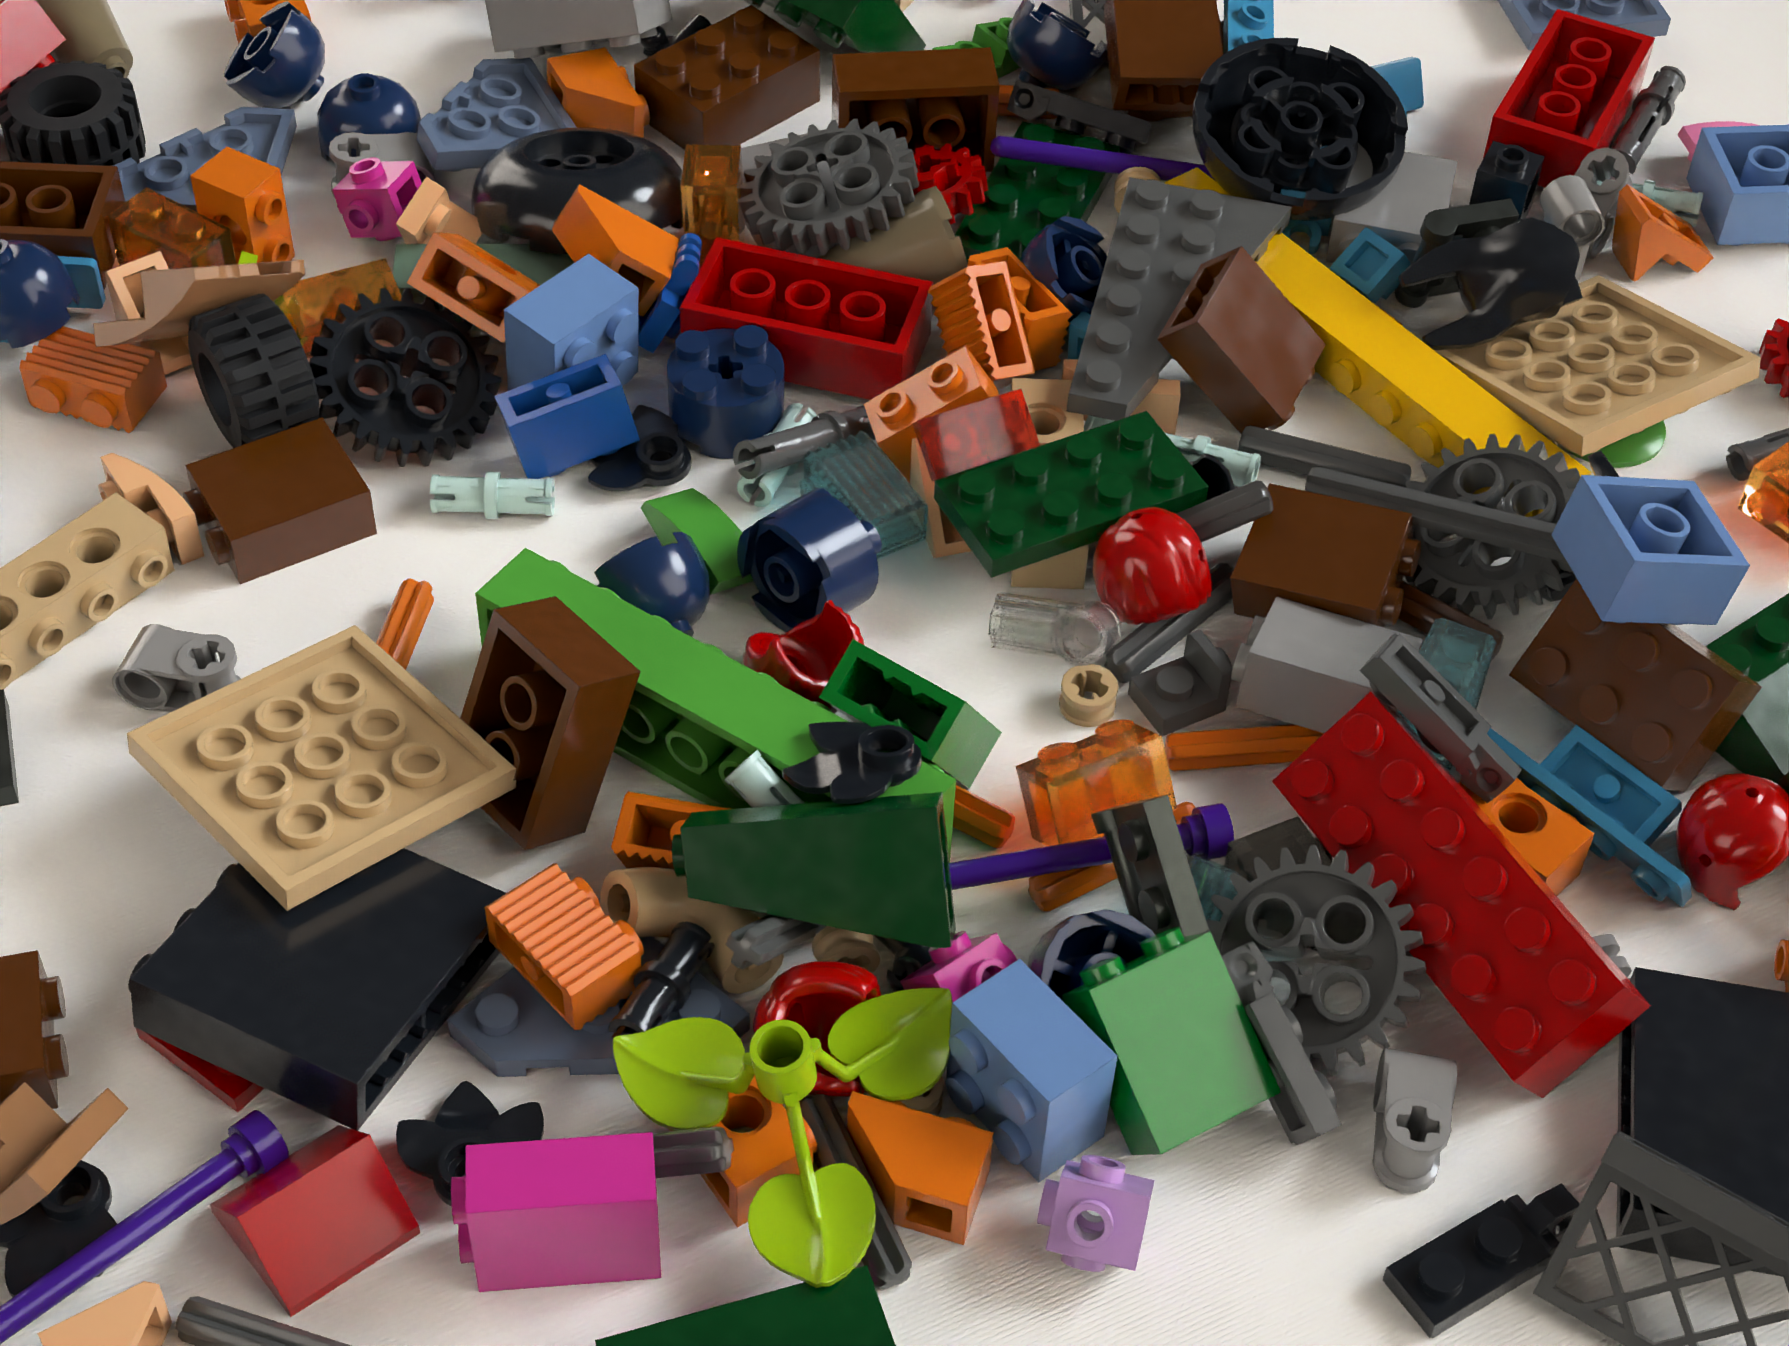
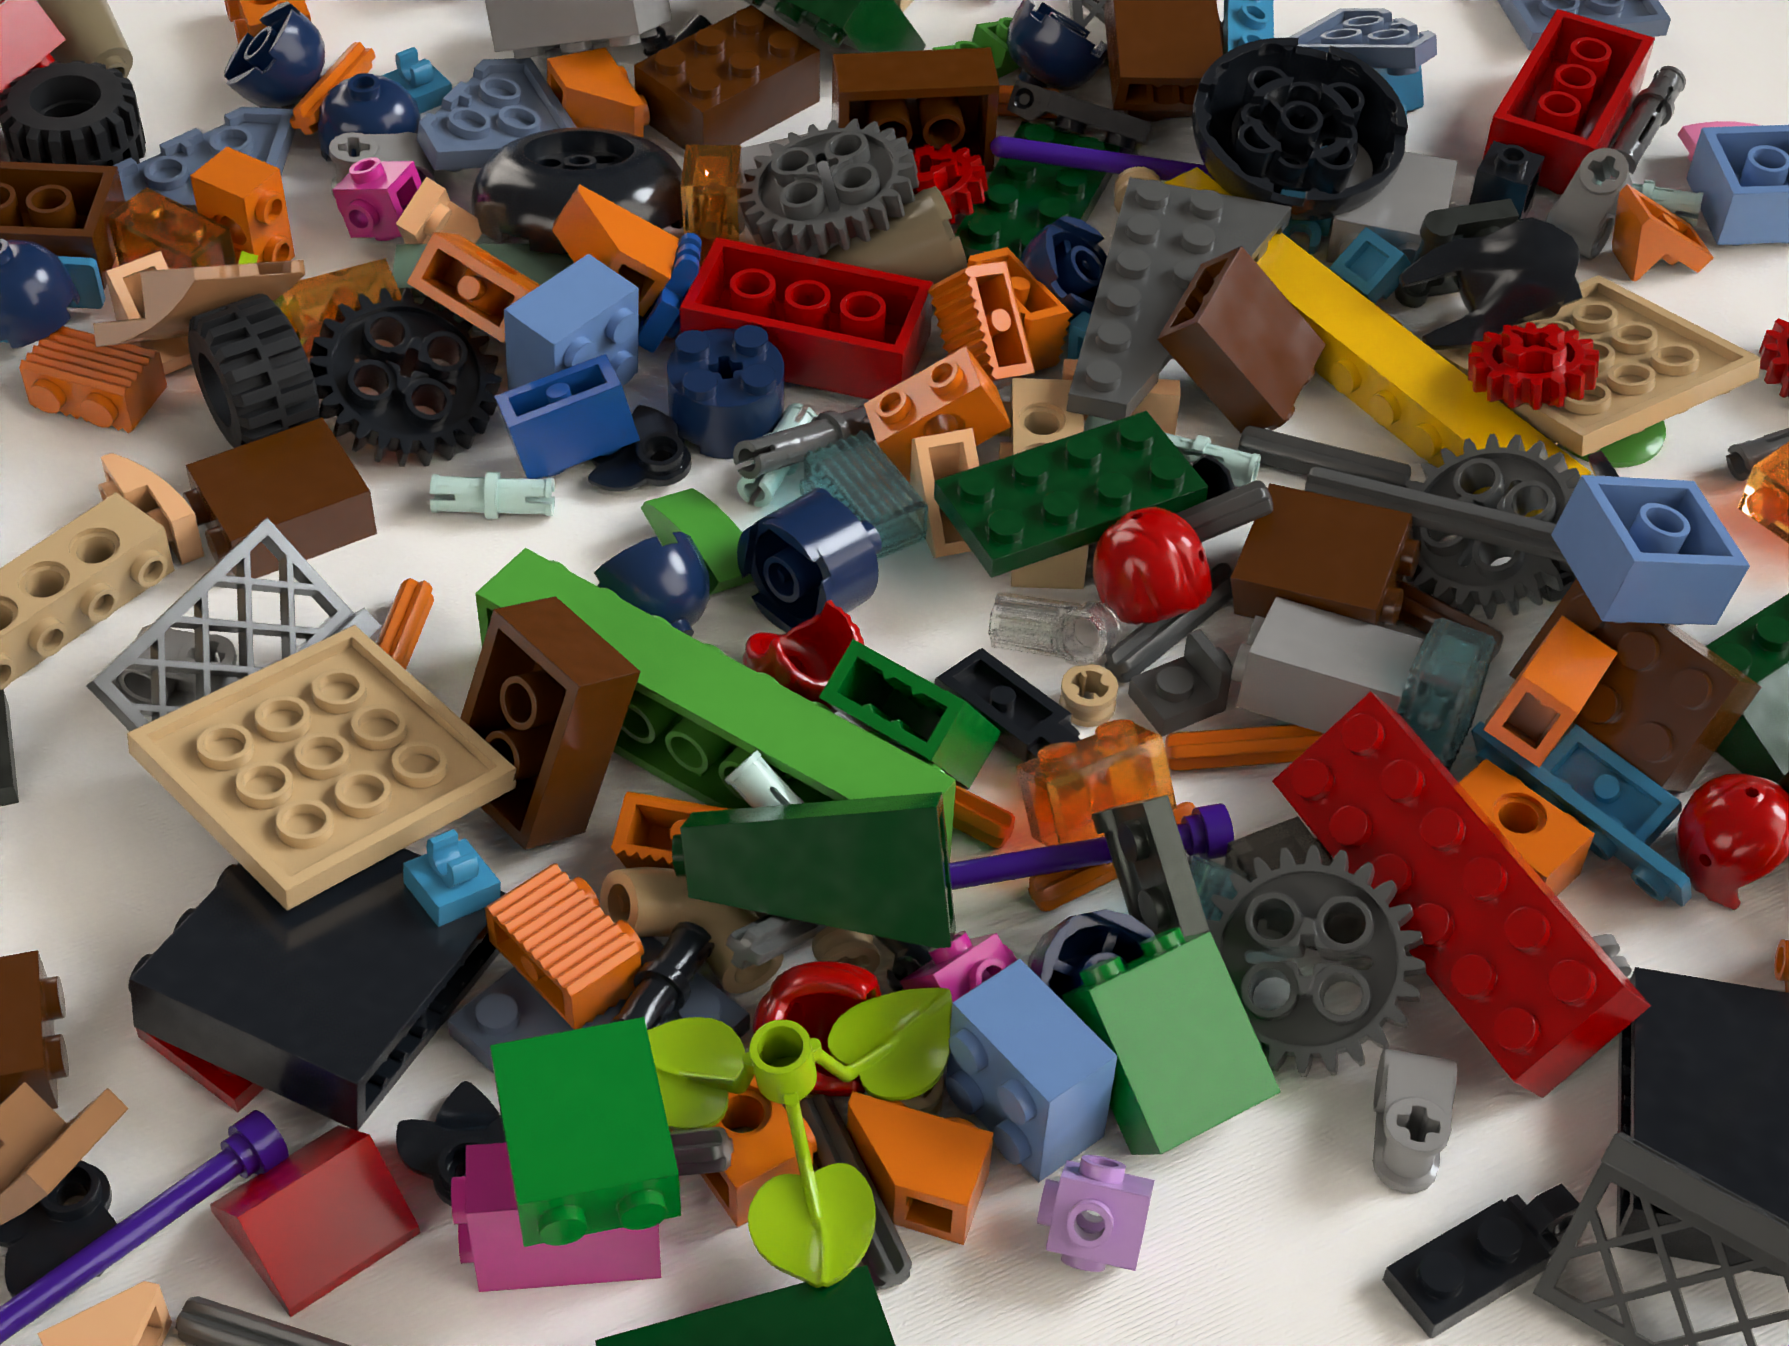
black plate [782,722,922,804] -> none
clear red slope [912,389,1040,481] -> none
dark grey hinge [1221,942,1342,1145] -> none
dark grey hinge [1359,633,1522,803] -> none
light grey piece [1540,175,1605,281] -> none
none -> fence [86,518,381,732]
none -> orange axle [290,42,376,135]
none -> dark azure tile [381,47,452,114]
none -> dark azure tile [403,829,501,927]
none -> green brick [490,1017,681,1247]
none -> black hinge [934,648,1094,788]
none -> sand blue plate [1288,8,1437,76]
none -> red gear [1468,322,1599,410]
none -> orange slope [1483,615,1618,768]

